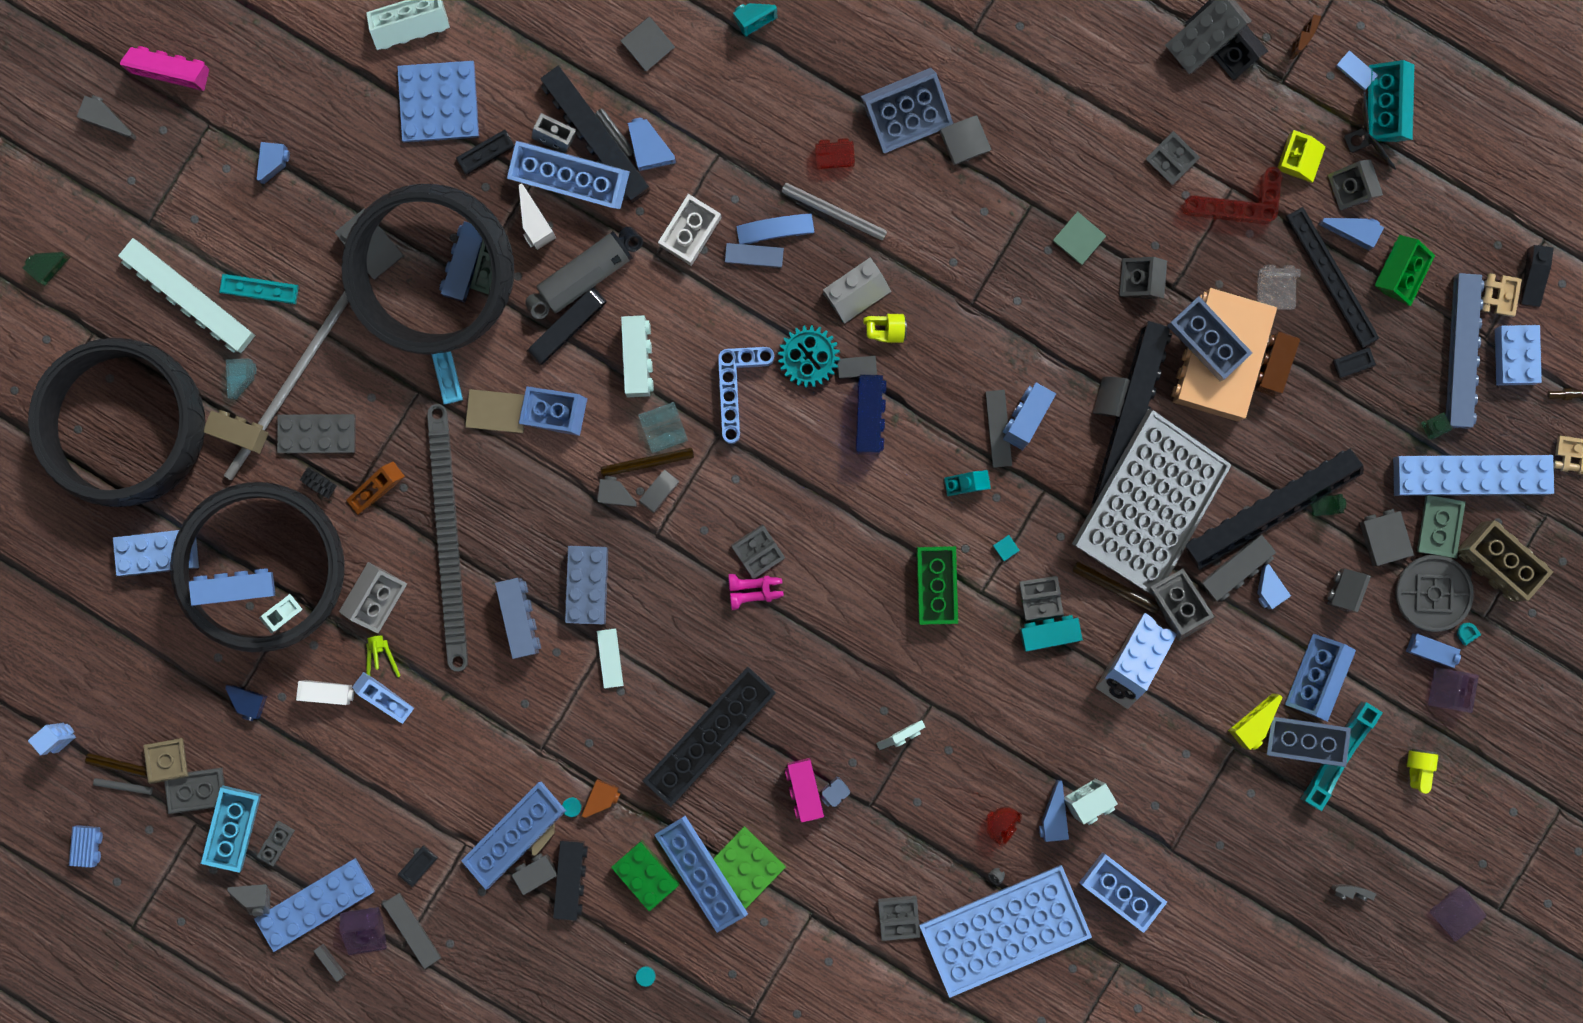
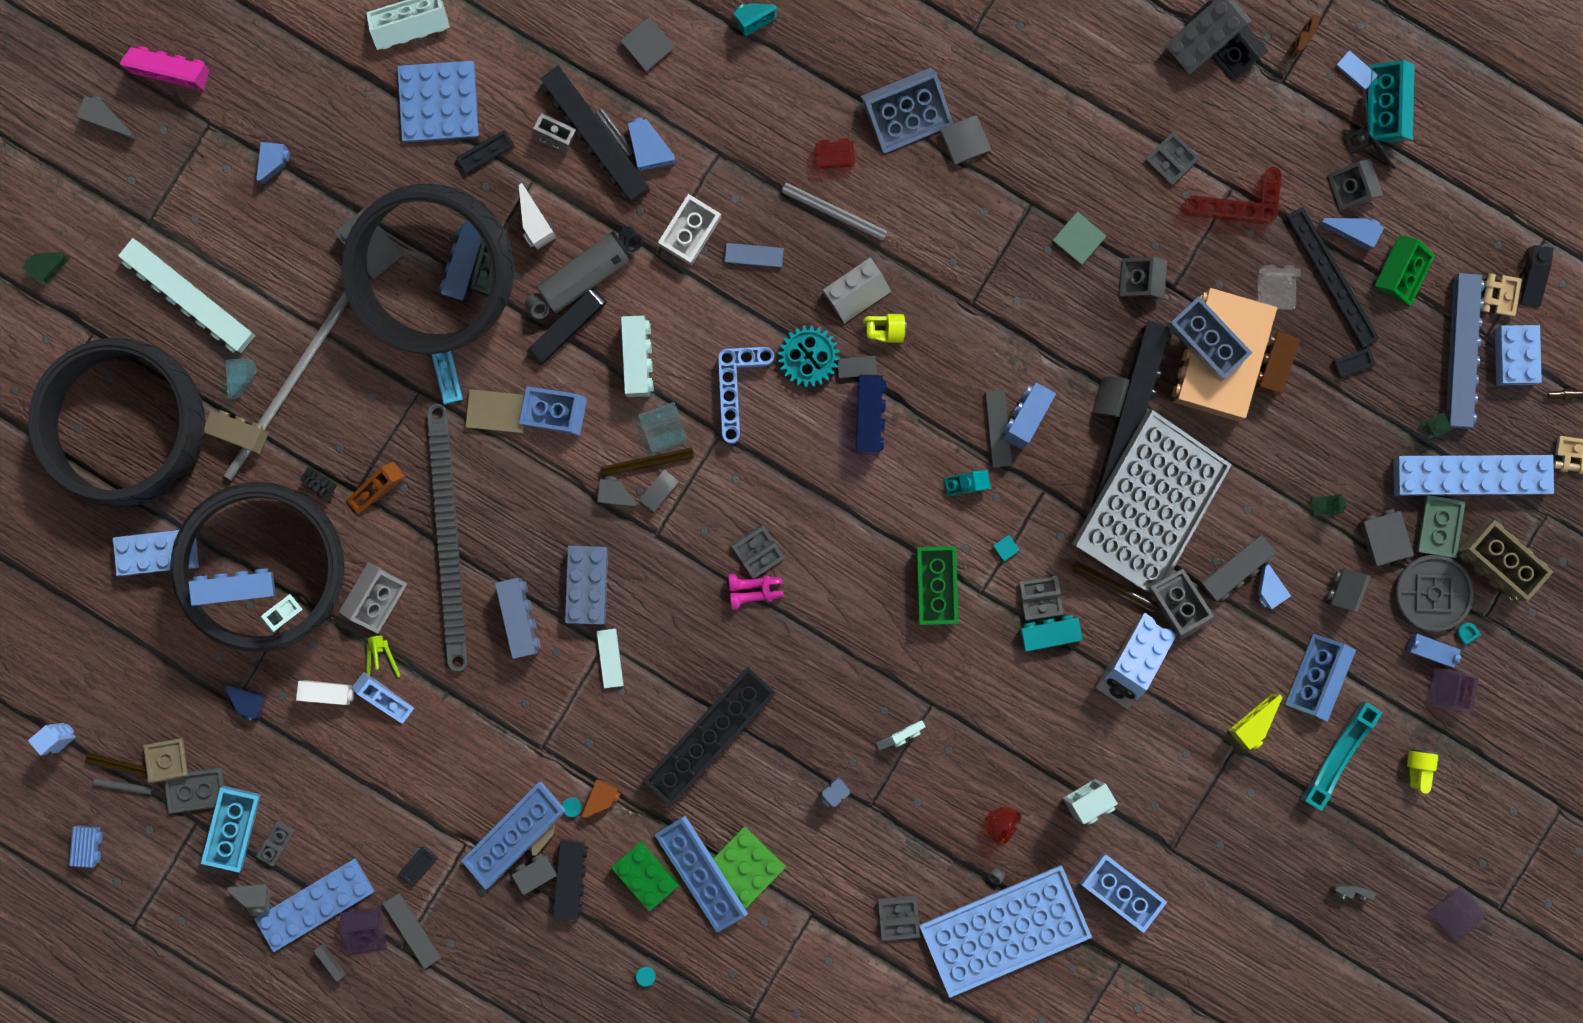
teal tile [219,274,299,305] -> none
dark grey plate [277,414,356,453] -> none
light blue brick [507,141,630,209] -> none
medium blue slope [736,214,815,245] -> none
dark pink brick [785,758,824,823] -> none
medium blue slope [1039,780,1069,842] -> none
black brick [1185,448,1364,570] -> none
sand blue brick [1267,717,1351,767] -> none
neon yellow slope [1277,130,1325,183] -> none

